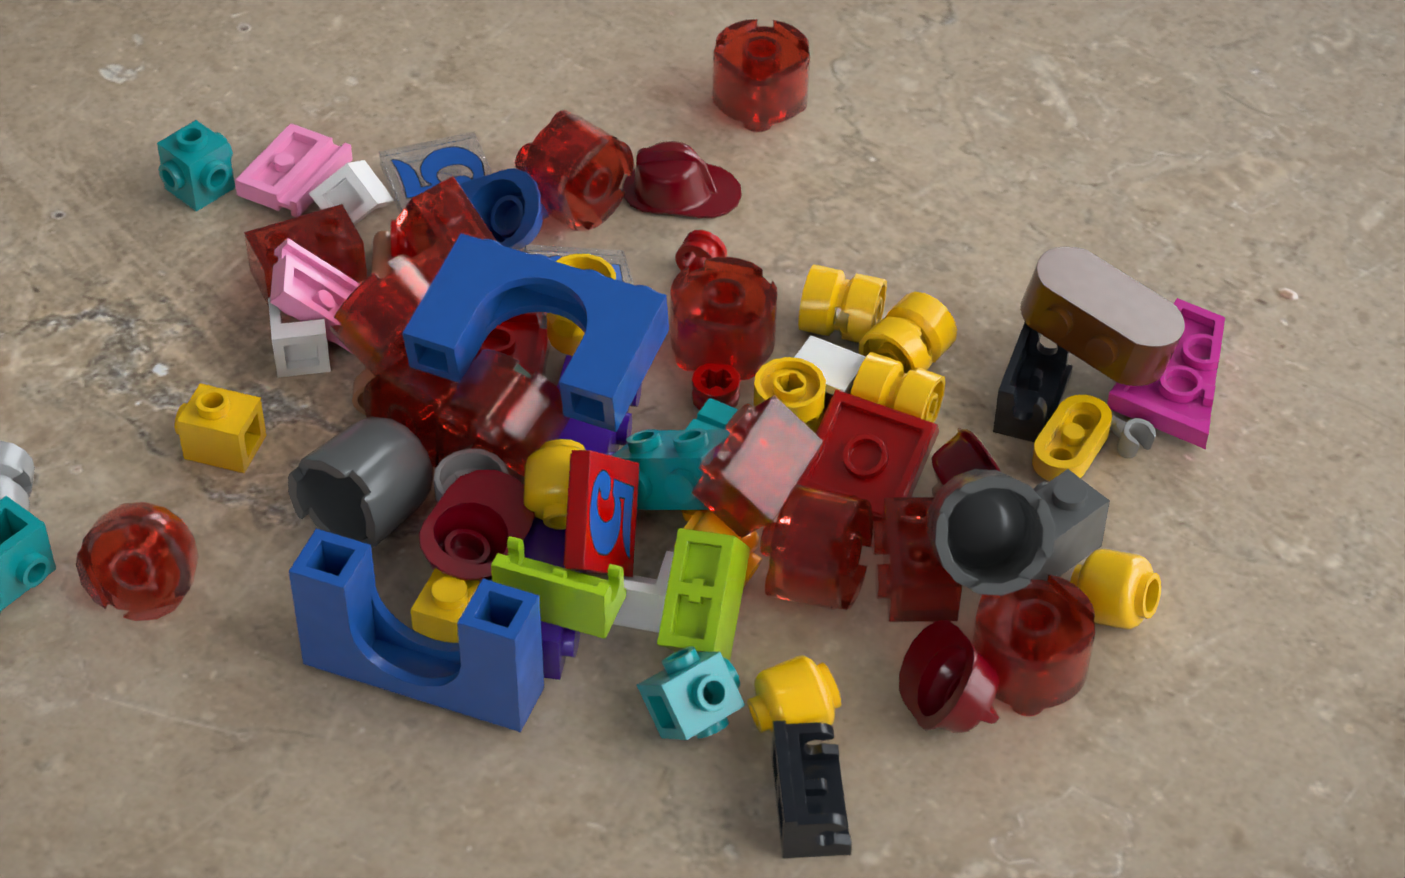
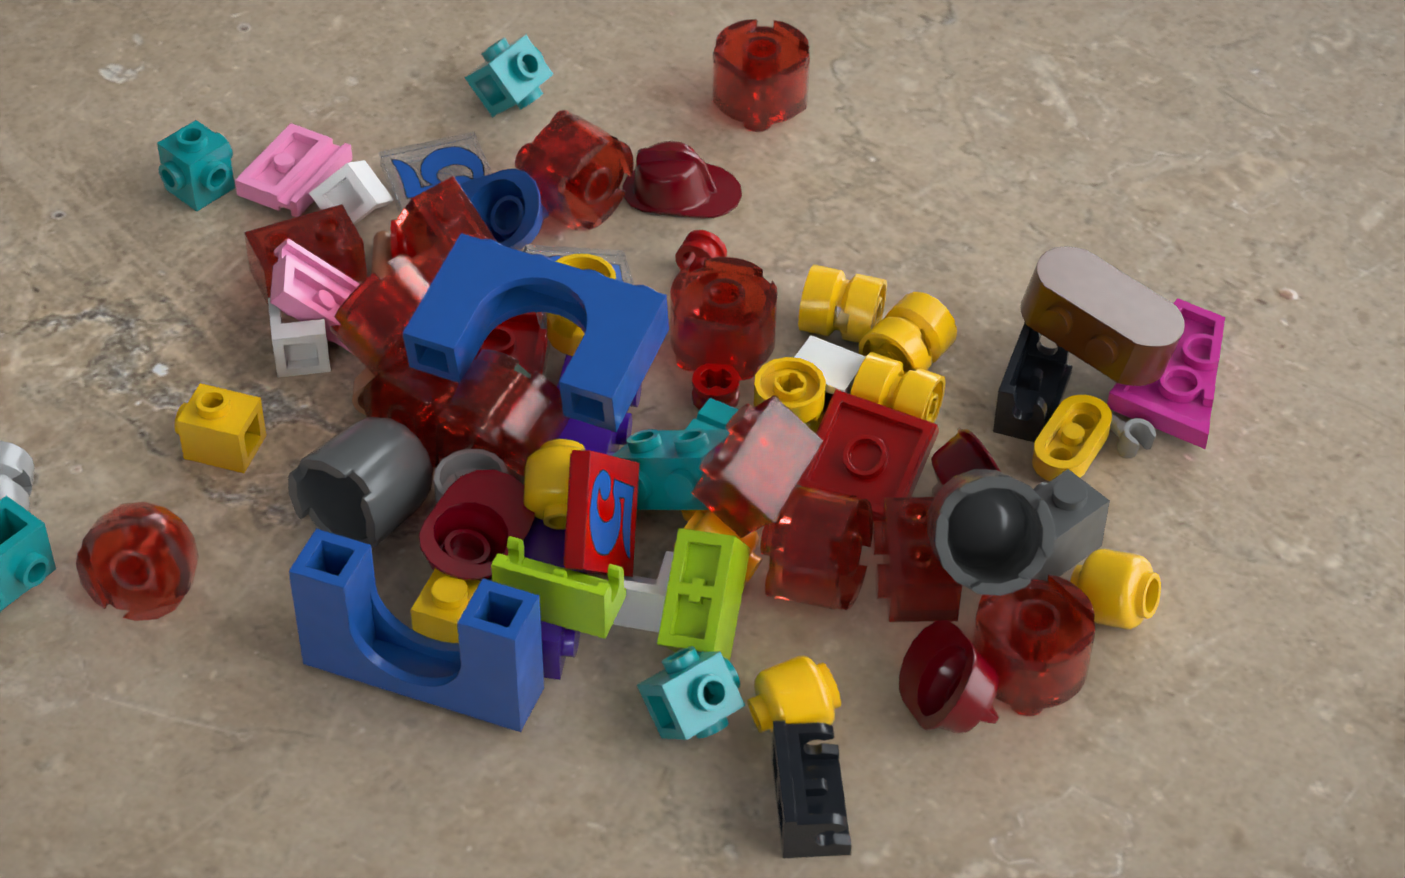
none -> teal brick [464,35,554,117]

